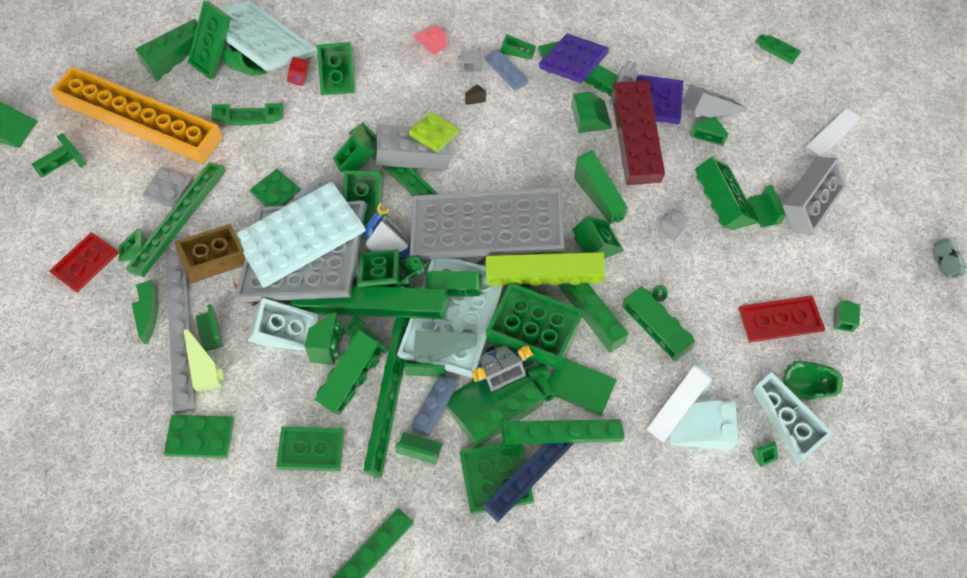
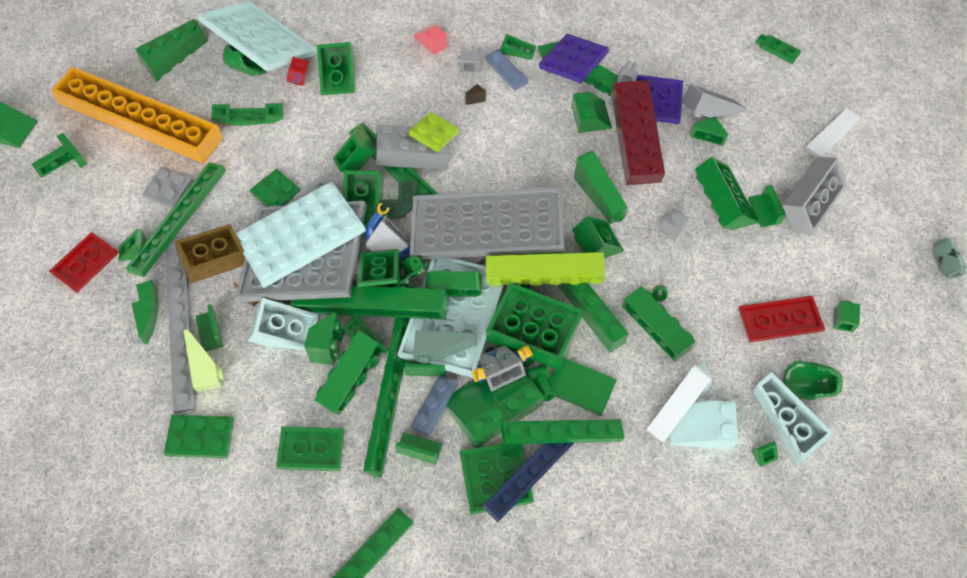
green plate [188,1,232,79] -> none
none -> clear green plate [380,181,418,219]

